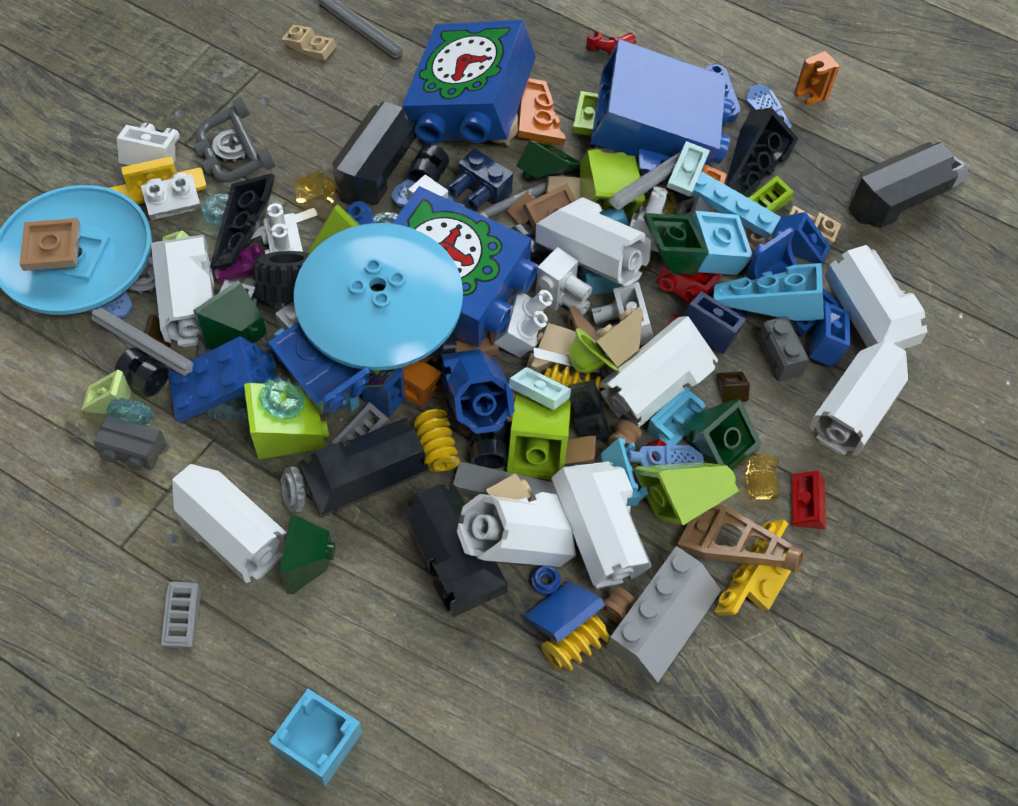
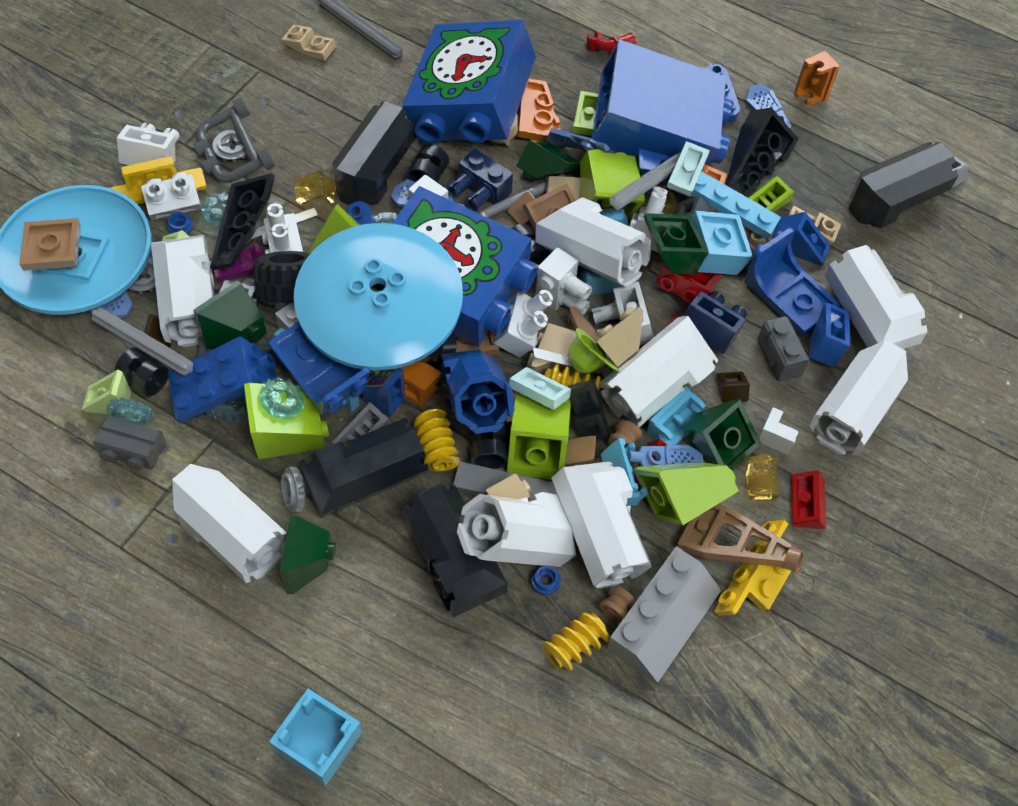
light grey slope [161,582,202,649] -> none
blue tile [524,581,605,642] -> none
medium azure wedge [714,263,824,321] -> none
none -> blue plate [167,212,193,235]
none -> medium blue piece [546,128,610,151]
none -> white panel [759,407,798,455]

